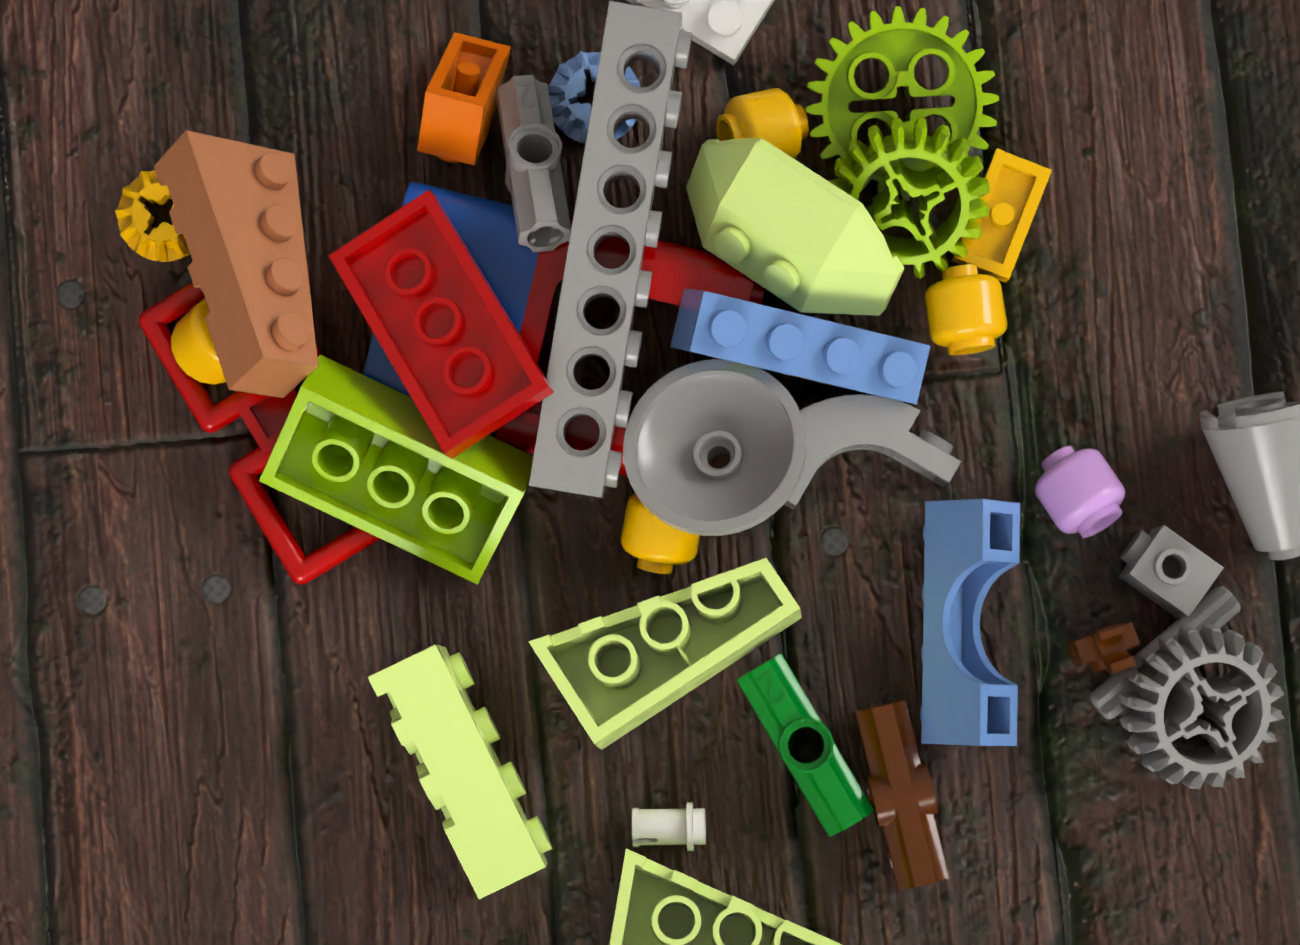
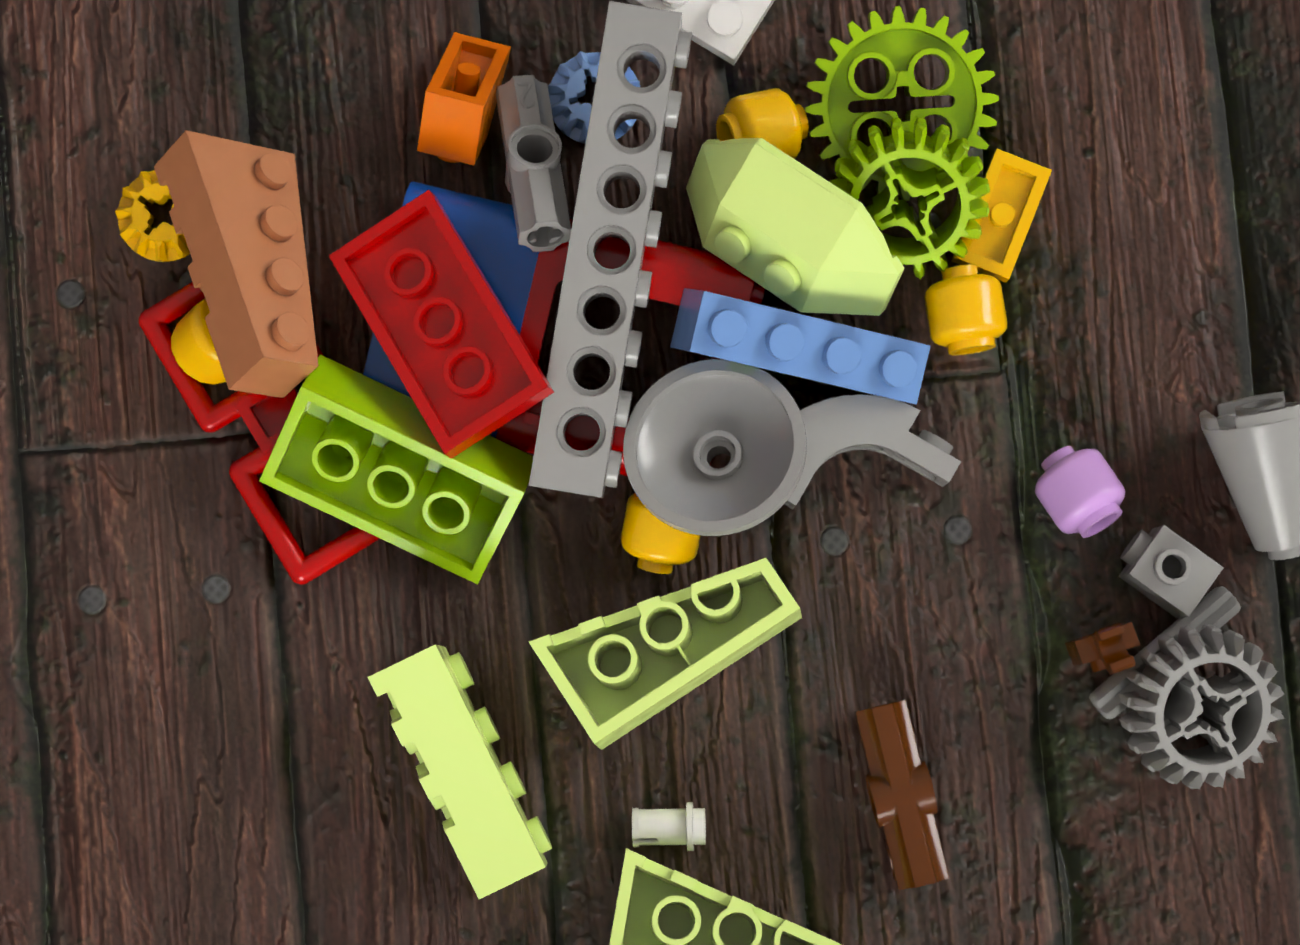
green piece [736,653,874,837] -> none
medium blue arch [920,499,1020,746] -> none

